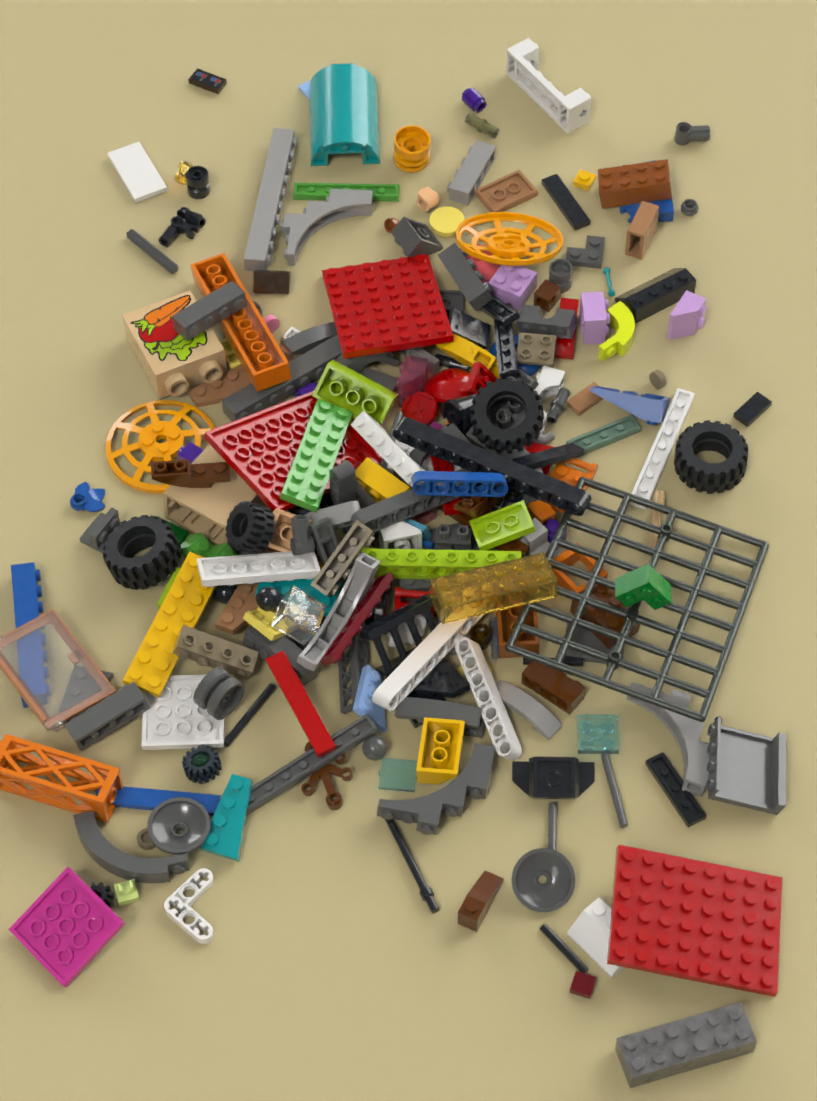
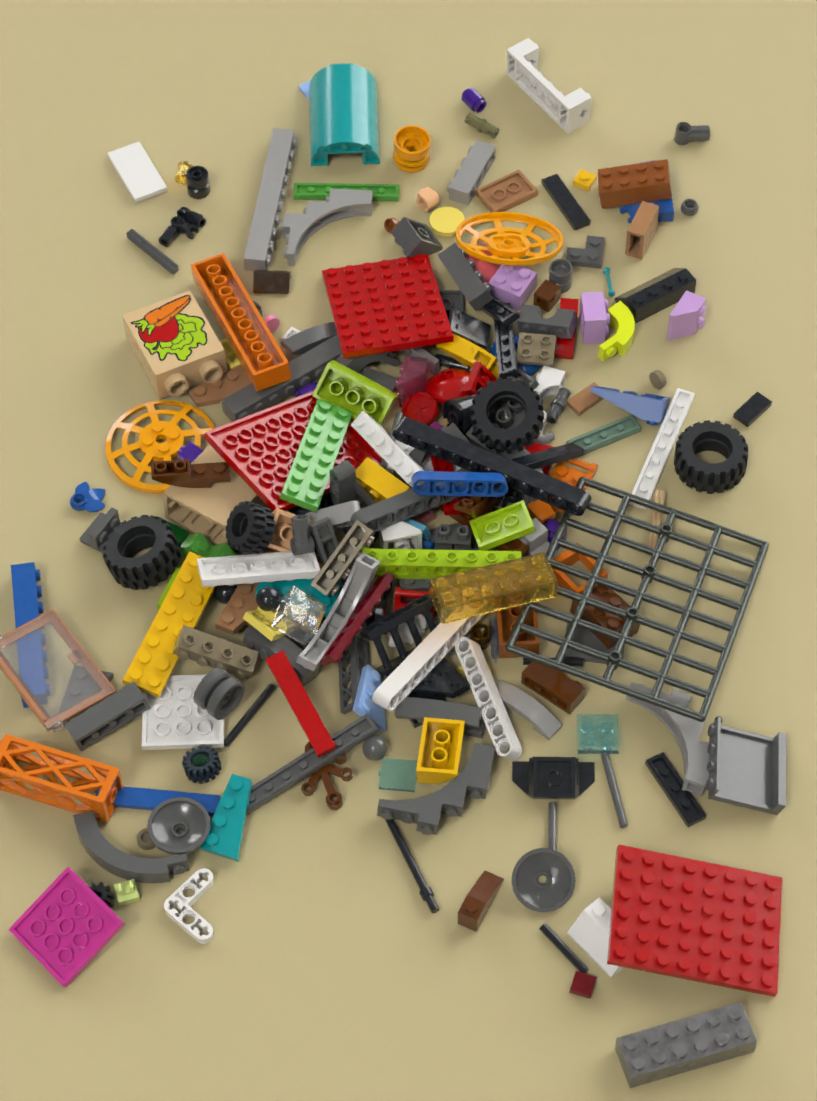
dark grey brick [172,281,247,341] -> none
tile [189,68,227,94] -> none
green brick [615,564,671,610] -> none

